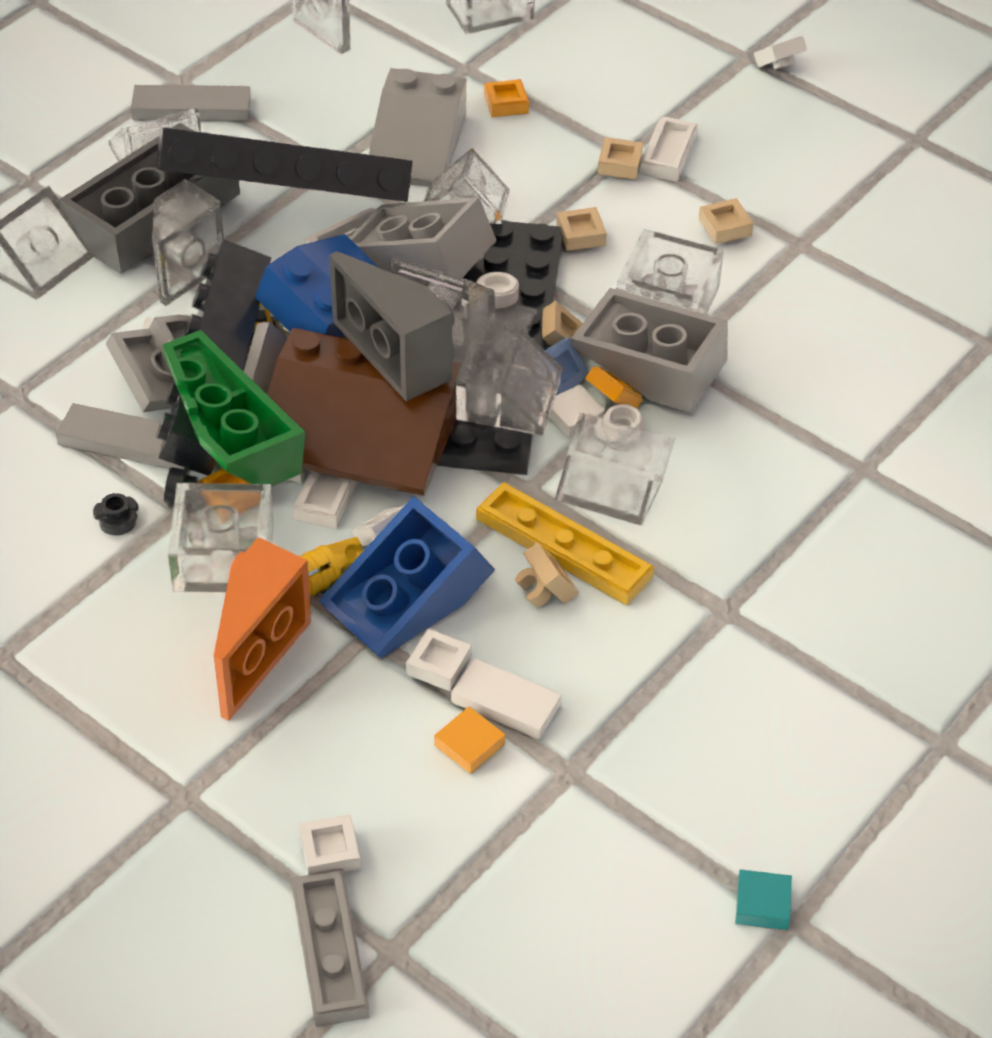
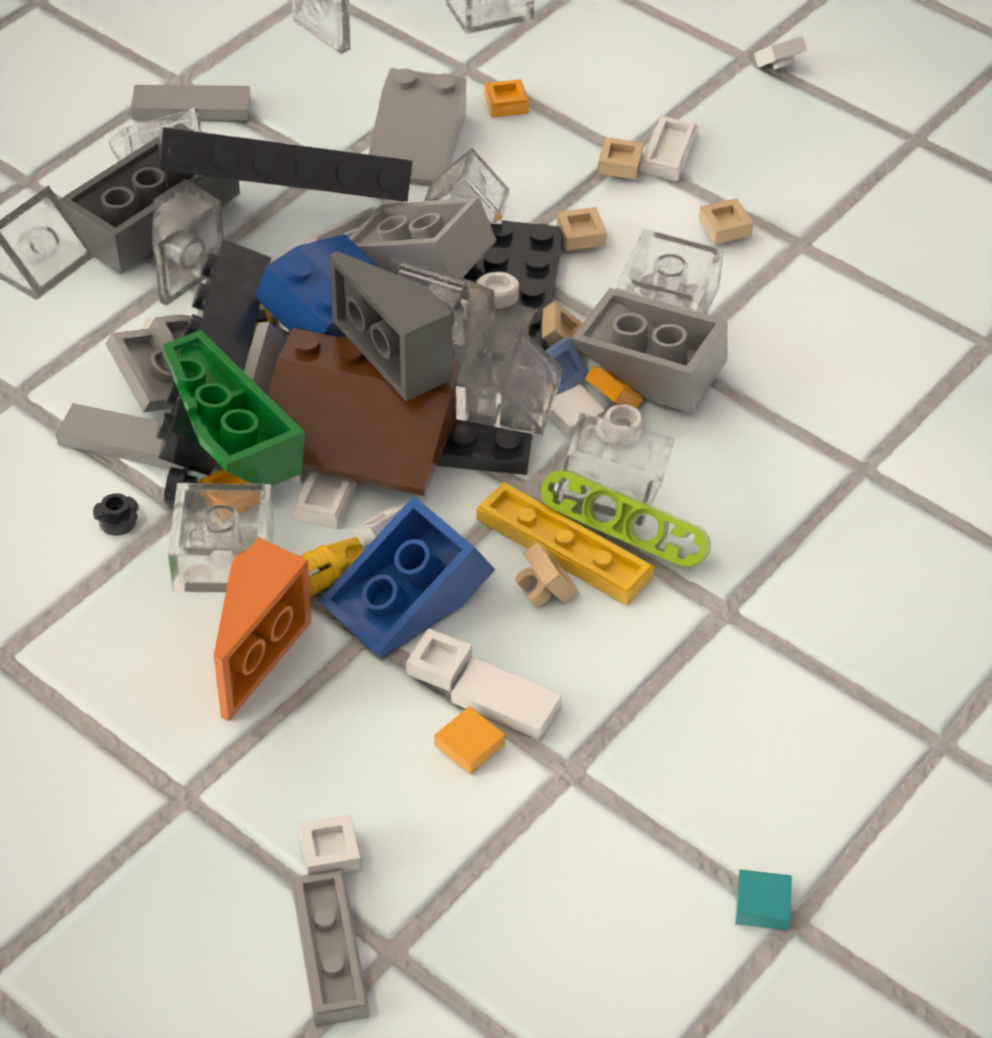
none -> lime beam [541,470,711,567]

